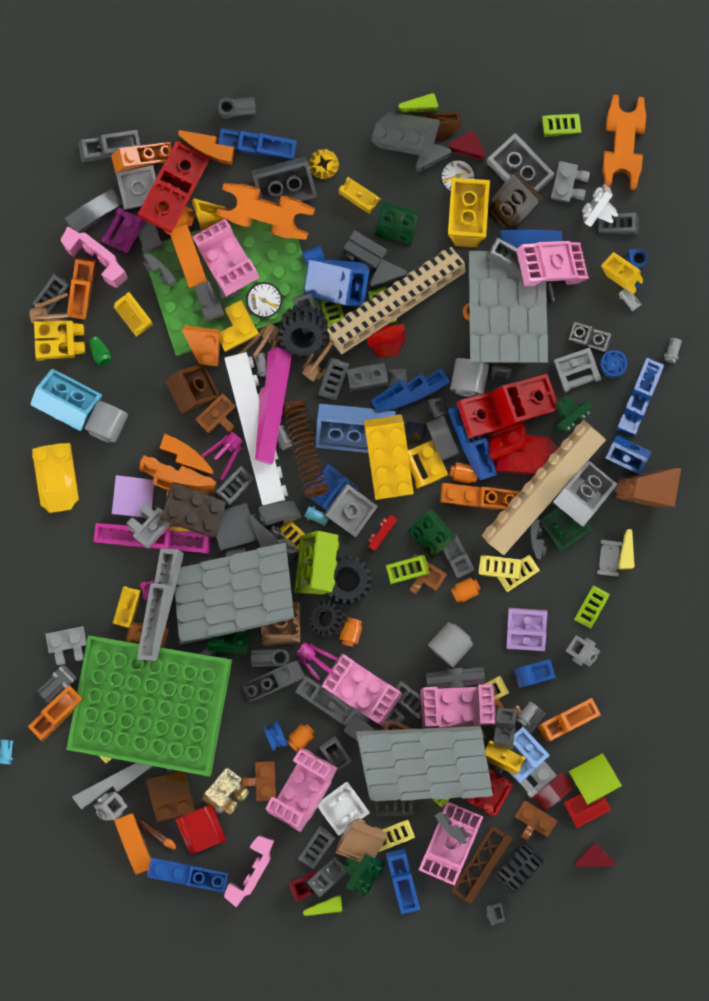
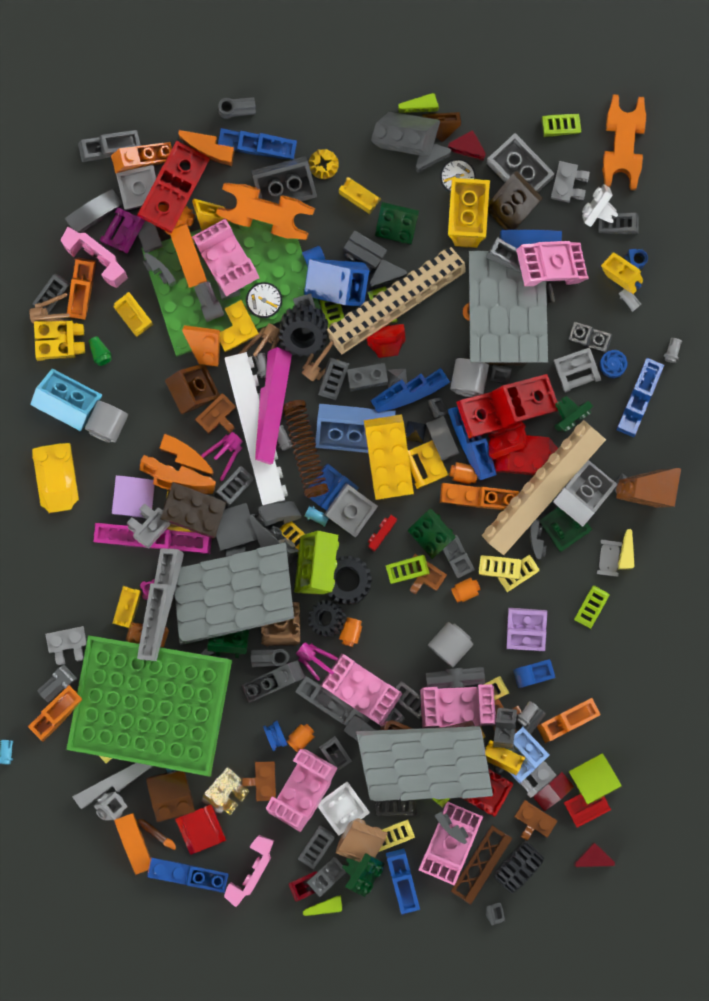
light grey brick [566,635,600,667] -> none
blue brick [606,435,651,475] -> none

